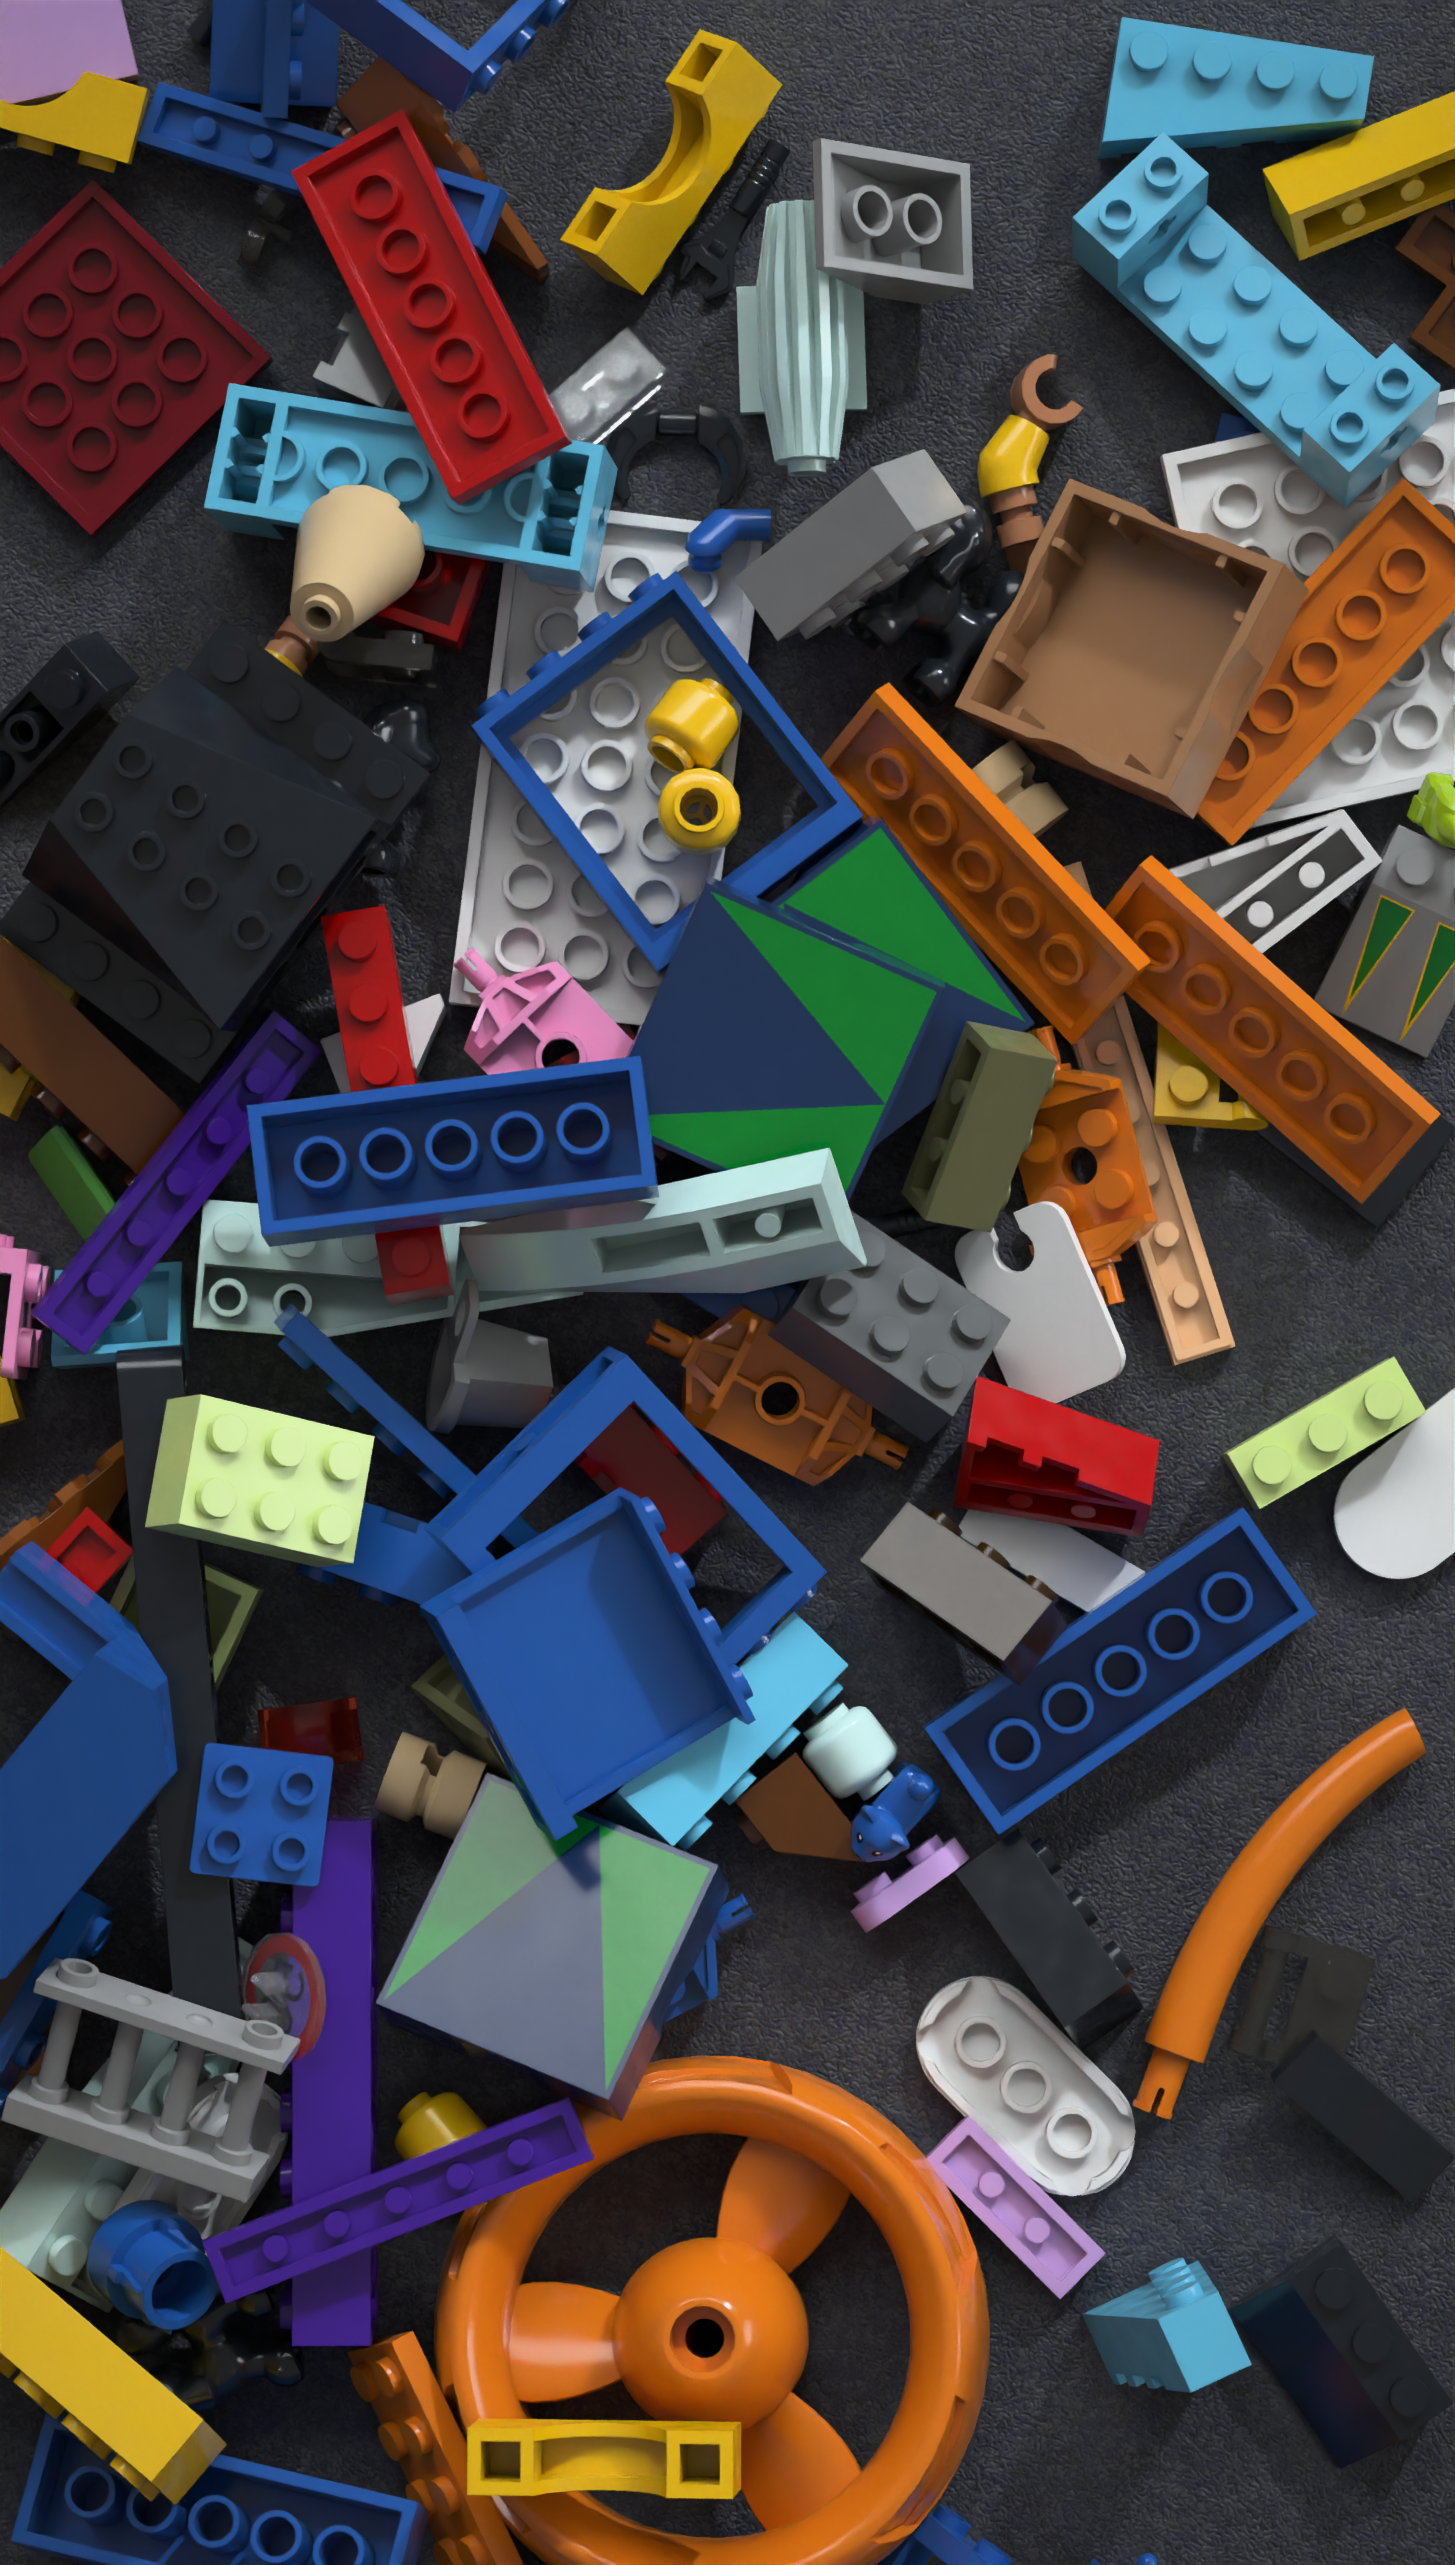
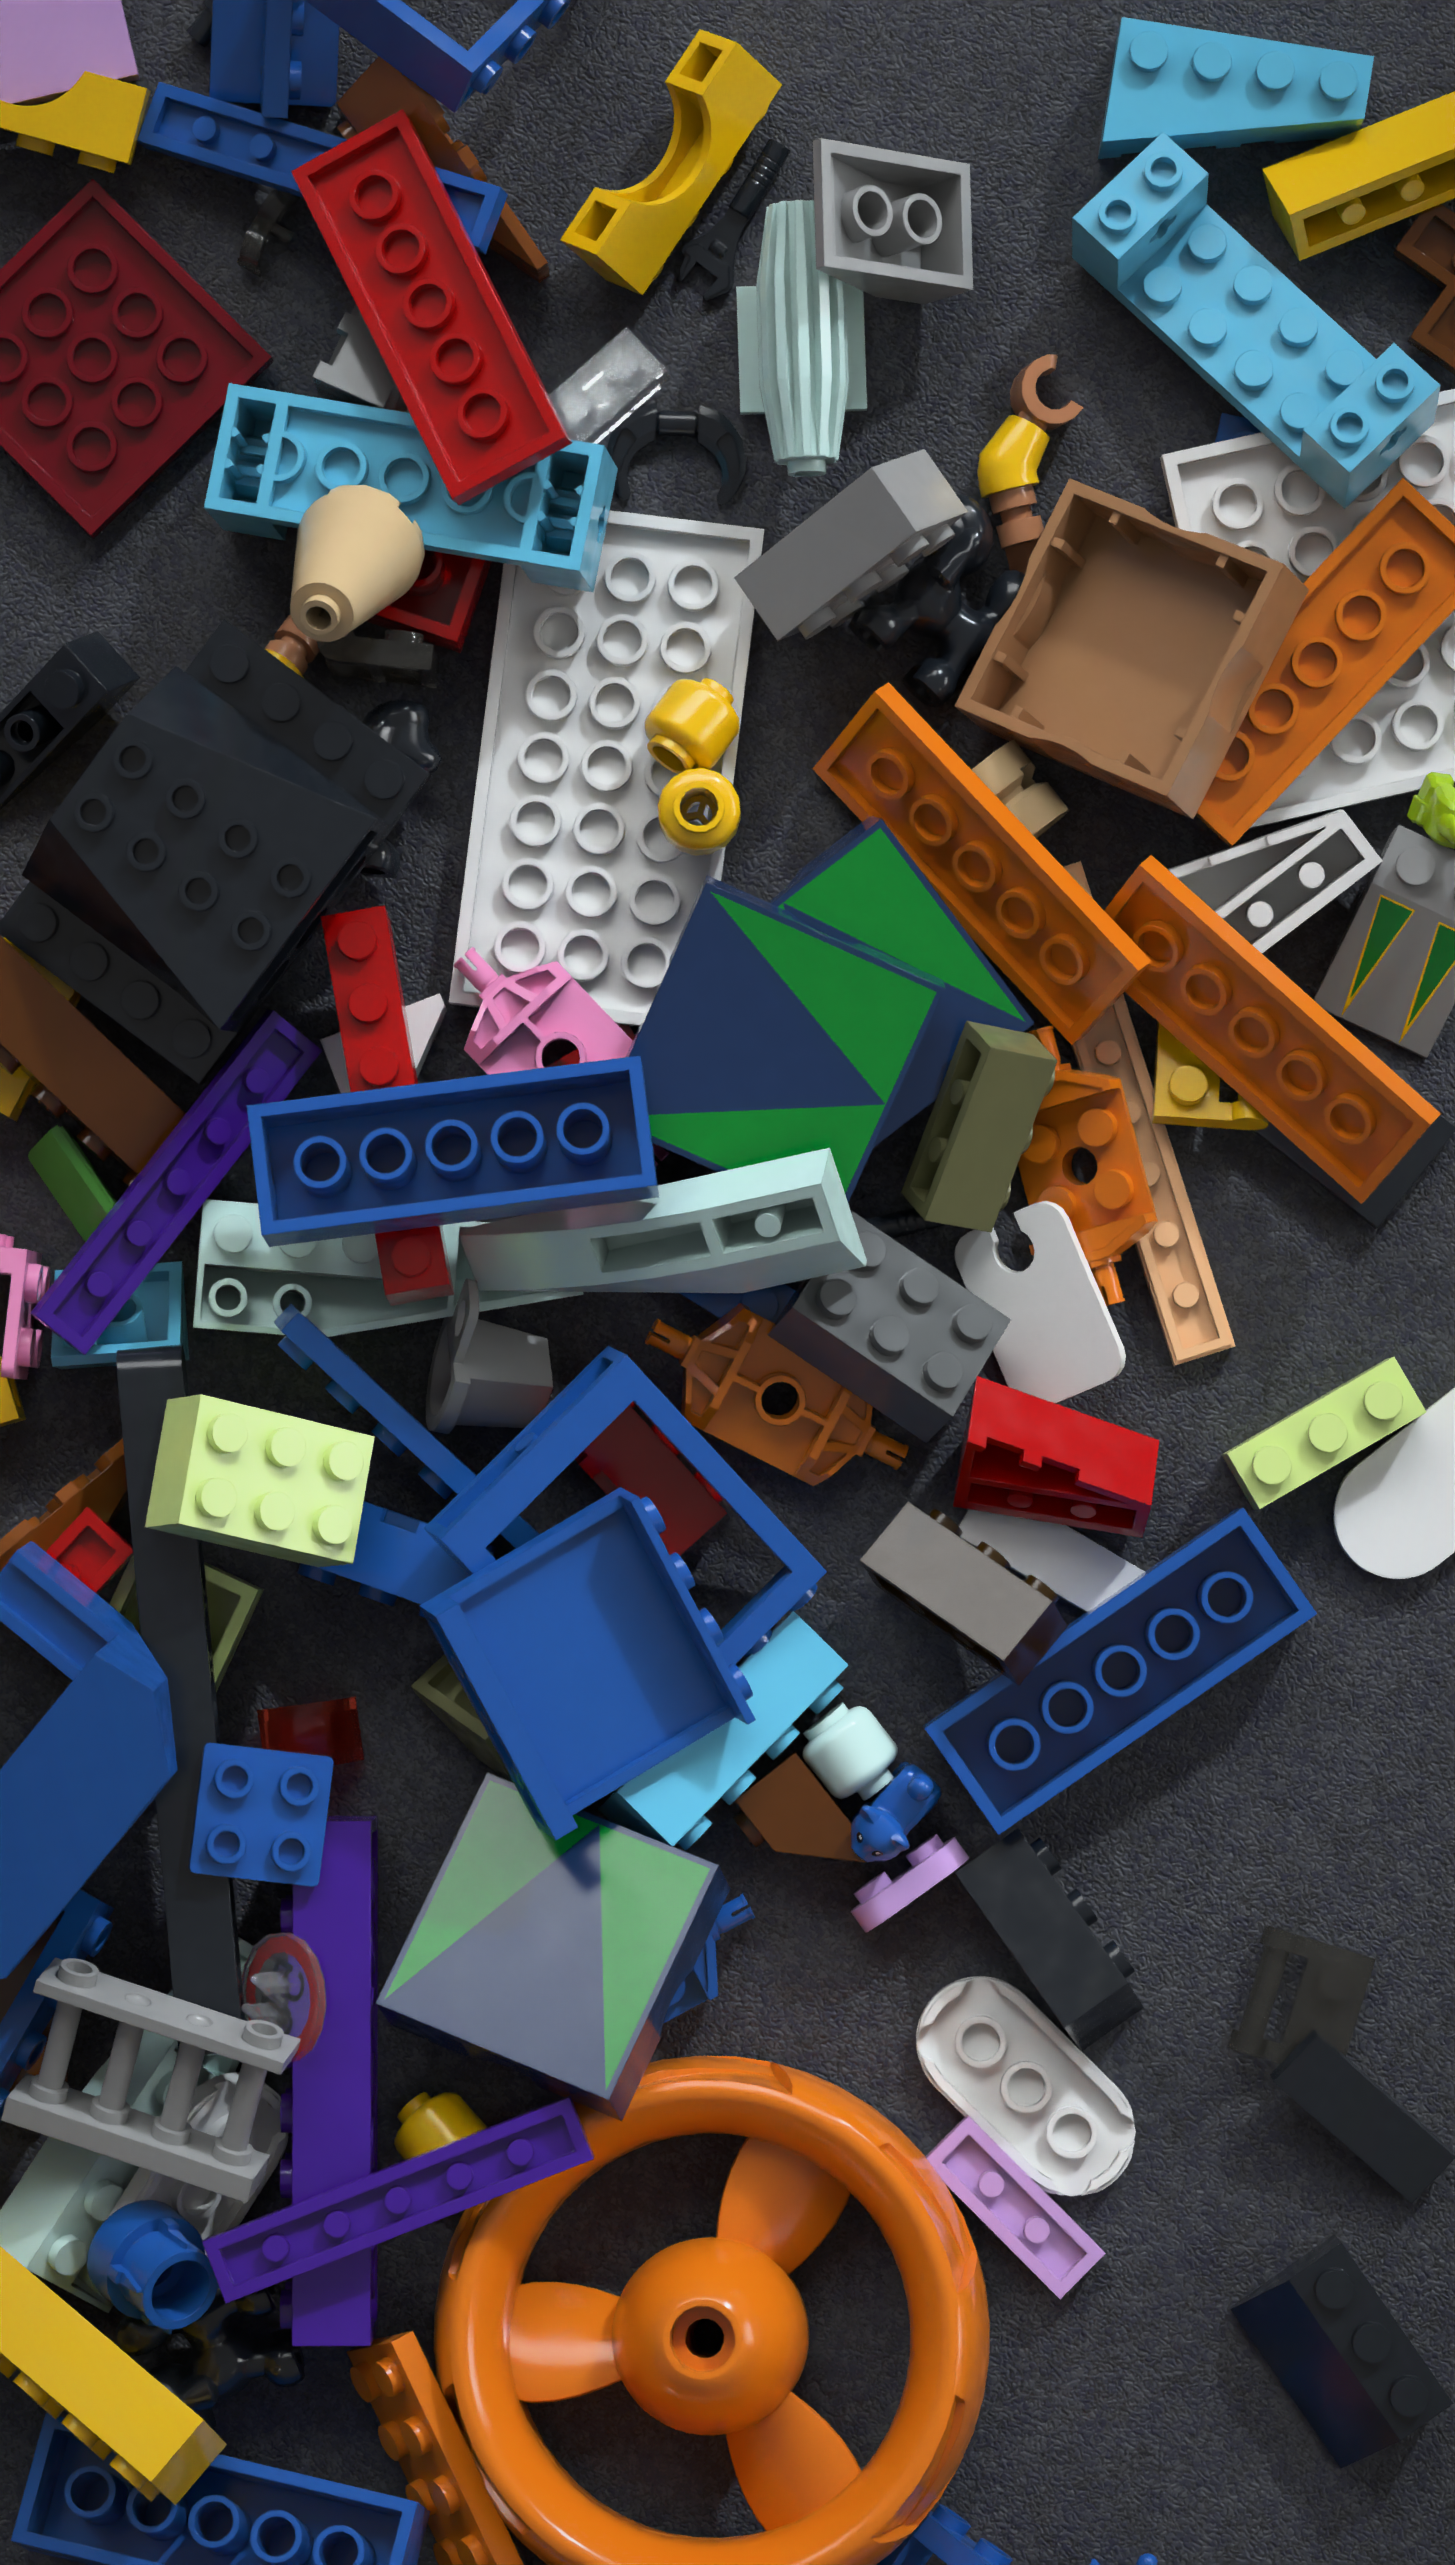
tan wheel [374,1731,487,1840] -> none
yellow arch [467,2418,741,2499] -> none
blue window [471,571,863,977] -> none
blue arm [685,509,771,574] -> none
medium azure wedge [1082,2258,1252,2393] -> none
orange animal [1132,1707,1426,2120] -> none

